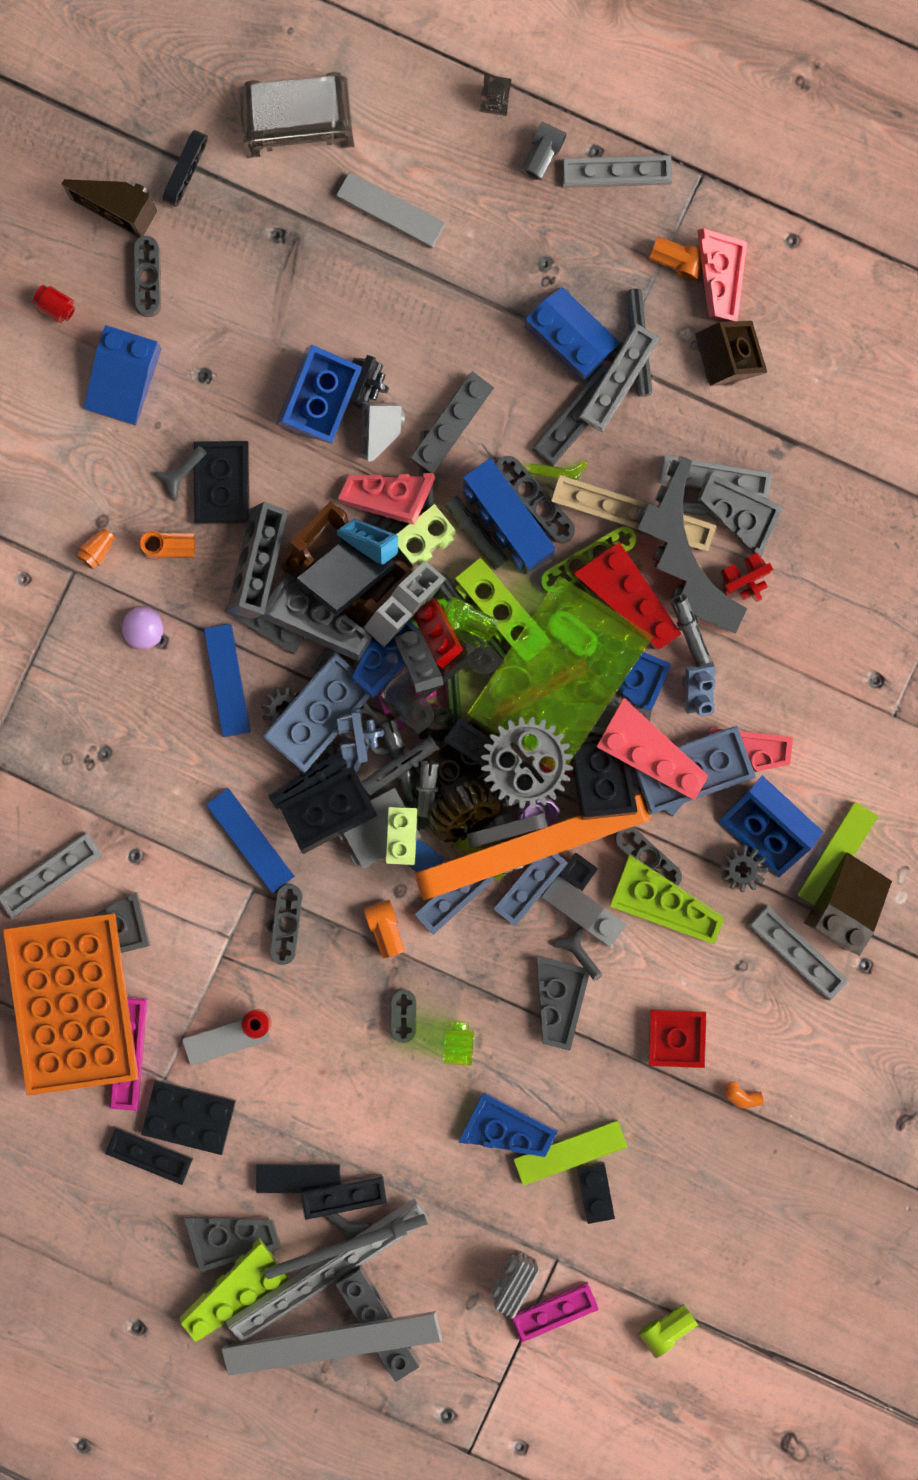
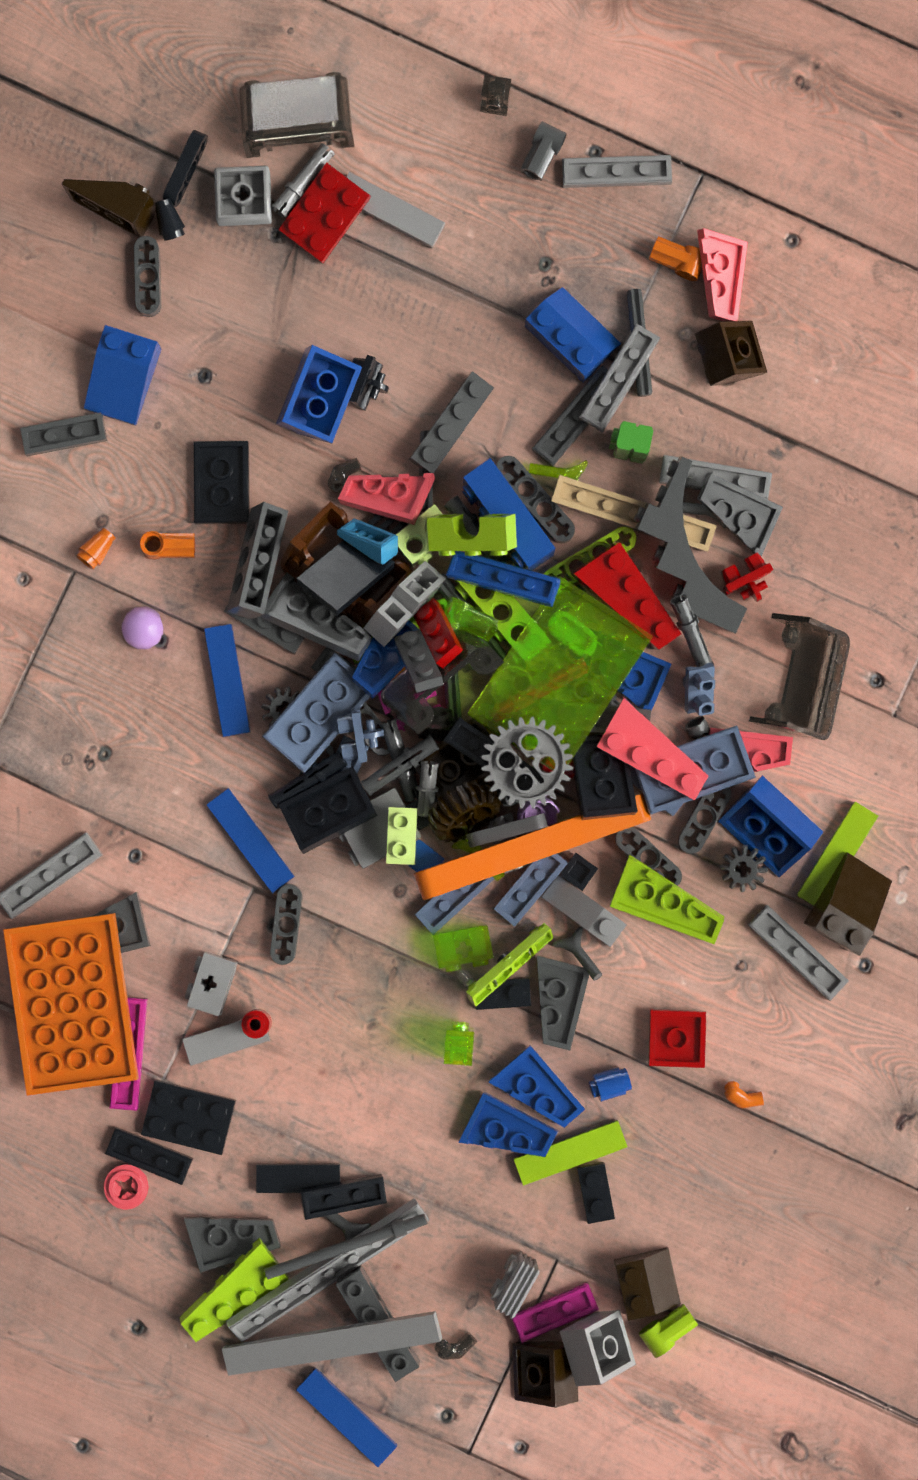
red brick [32,285,75,323] -> none
dark grey piece [155,446,206,501] -> none
slope [360,402,405,461] -> none
orange piece [364,899,405,959] -> none
dark grey beam [391,989,416,1043] -> none
none -> dark grey plate [20,412,108,457]
none -> coral gear [104,1164,149,1210]
none -> black cone [154,198,185,241]
none -> light grey brick [185,952,238,1016]
none -> light grey brick [214,166,272,226]
none -> light grey pin [271,143,335,218]
none -> red plate [279,162,371,263]
none -> blue tile [296,1367,397,1467]
none -> clear smoke arm [328,458,362,493]
none -> lime arch [427,514,517,556]
none -> clear neon green brick [433,925,494,972]
none -> clear smoke arm [434,1332,477,1360]
none -> blue tile [446,551,561,607]
none -> lime piece [457,916,553,1007]
none -> black plate [476,978,531,1010]
none -> blue wing [488,1045,585,1128]
none -> dark brown slope [512,1341,578,1408]
none -> light grey brick [560,1310,636,1386]
none -> blue brick [589,1067,632,1102]
none -> bright green brick [609,421,654,464]
none -> dark brown slope [614,1248,681,1321]
none -> dark grey beam [678,787,731,854]
none -> dark grey hinge [685,716,710,740]
none -> clear smoke windscreen [749,613,850,740]

